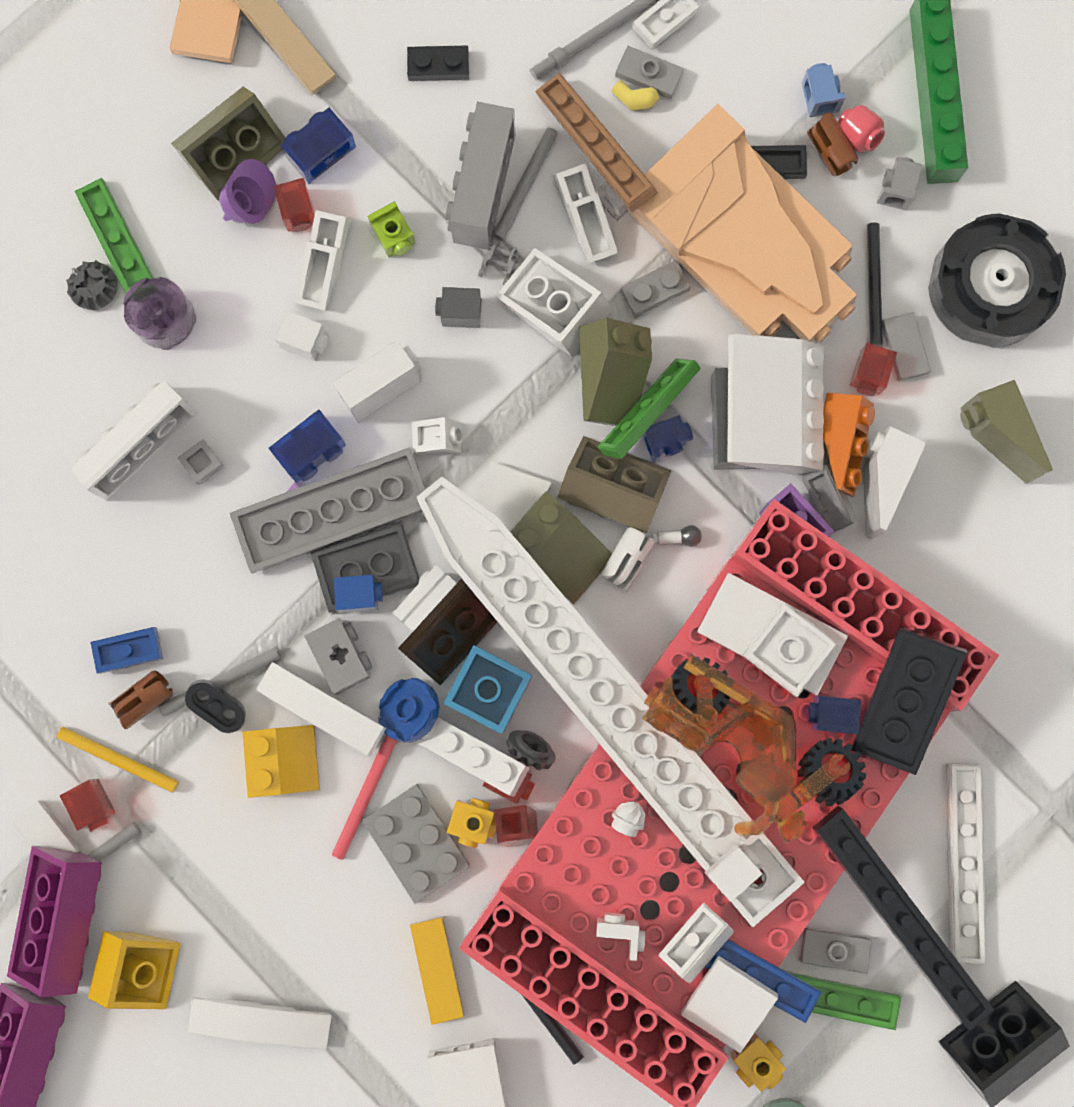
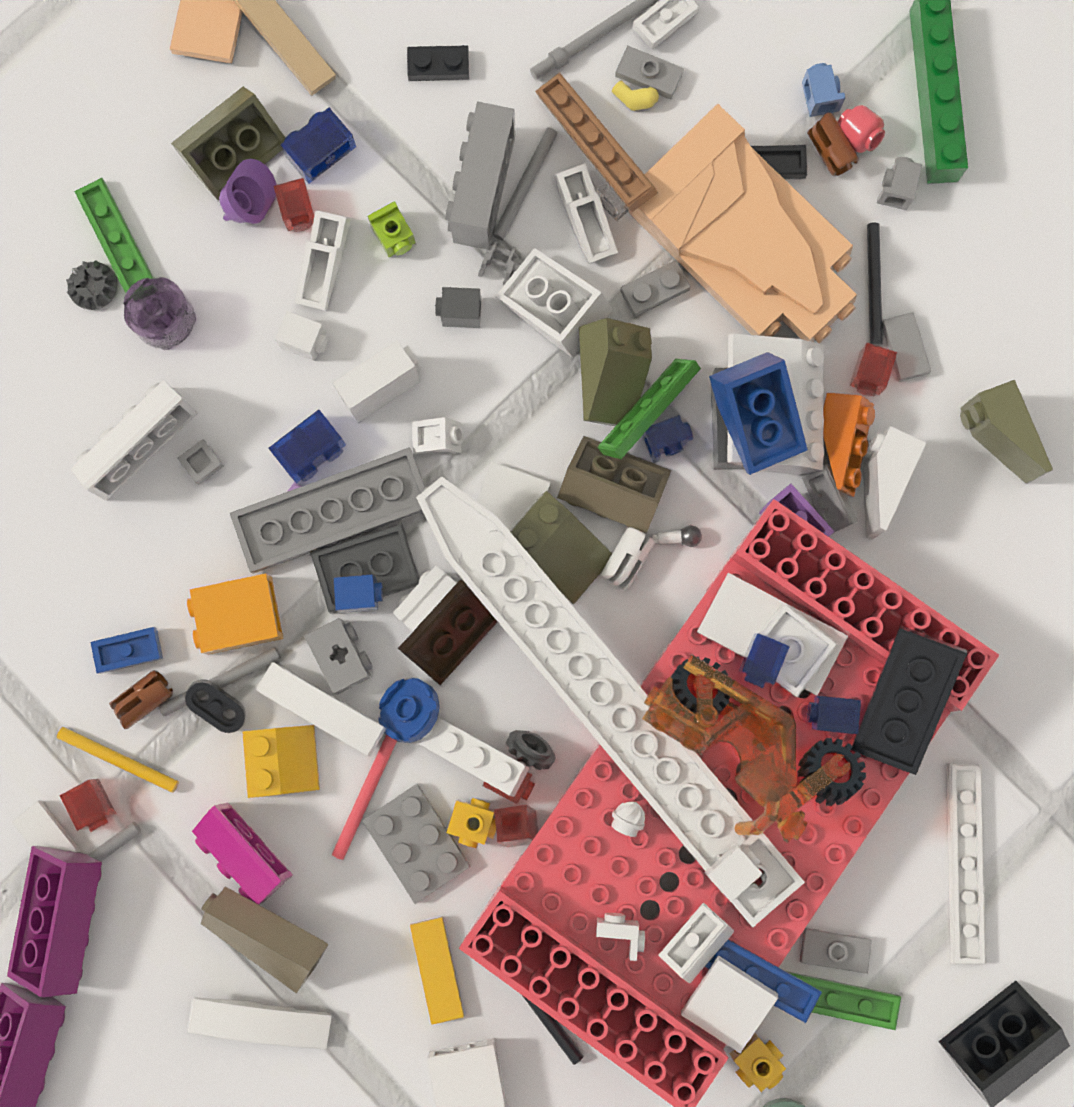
yellow slope [88,931,181,1009] -> none
dark azure brick [443,645,532,734] -> none
black plate [812,806,994,1032] -> none
black piece [928,213,1066,347] -> none
none -> light orange brick [187,573,284,655]
none -> dark pink slope [192,803,293,905]
none -> dark tan slope [200,886,329,994]
none -> blue slope [709,352,808,475]
none -> clear blue brick [738,633,790,688]

